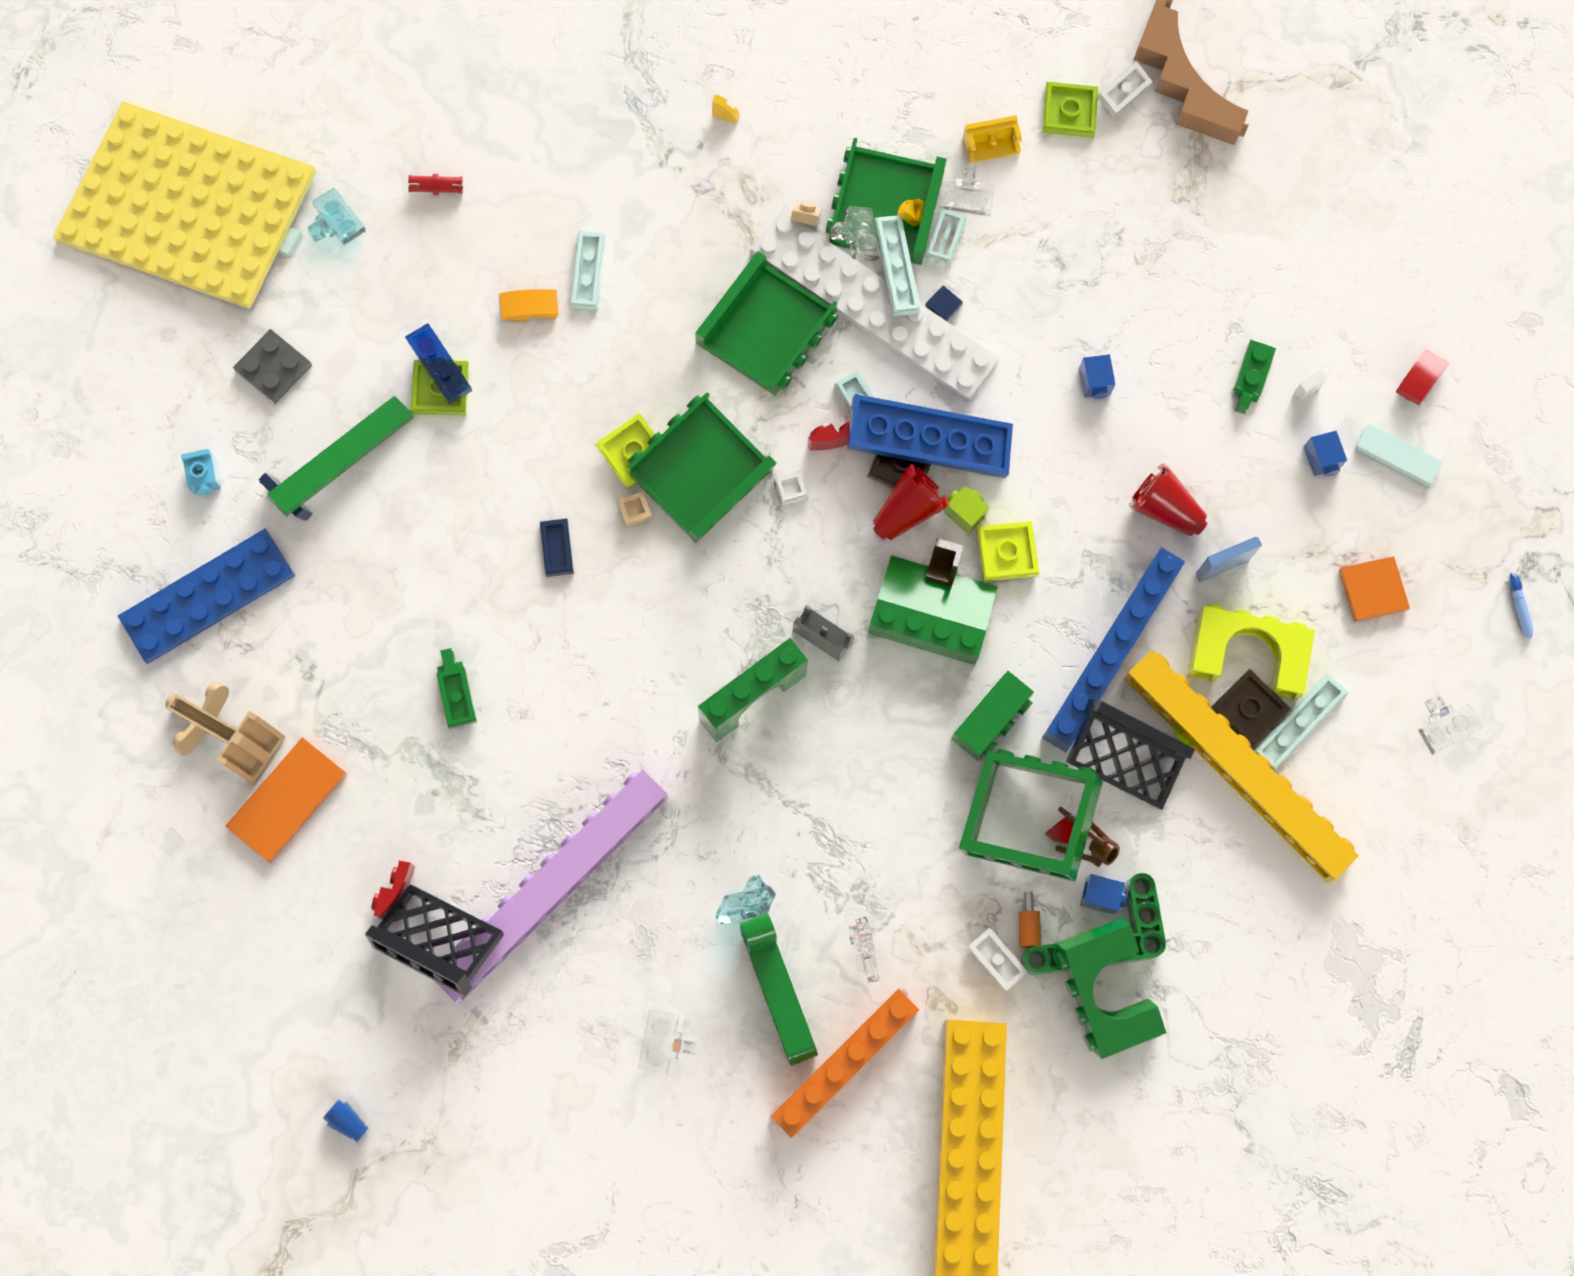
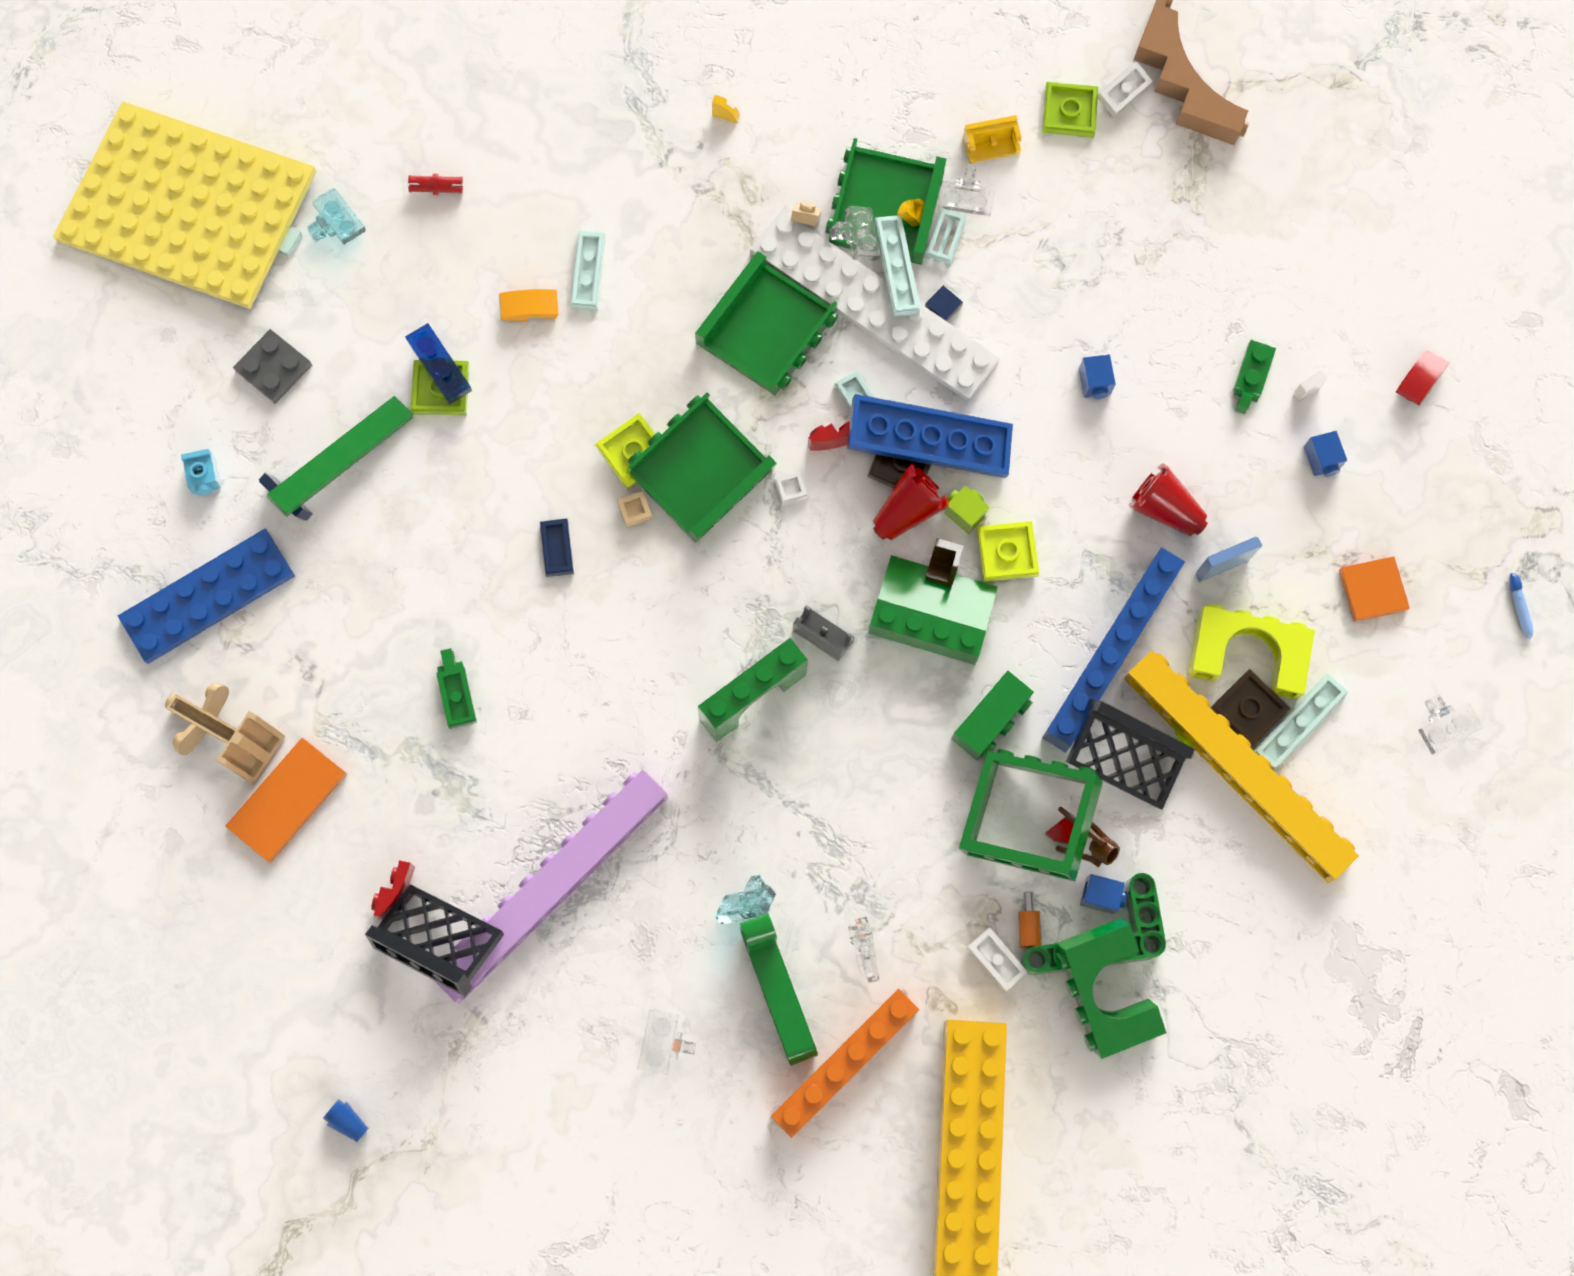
light aqua tile [1355,424,1443,487] -> none

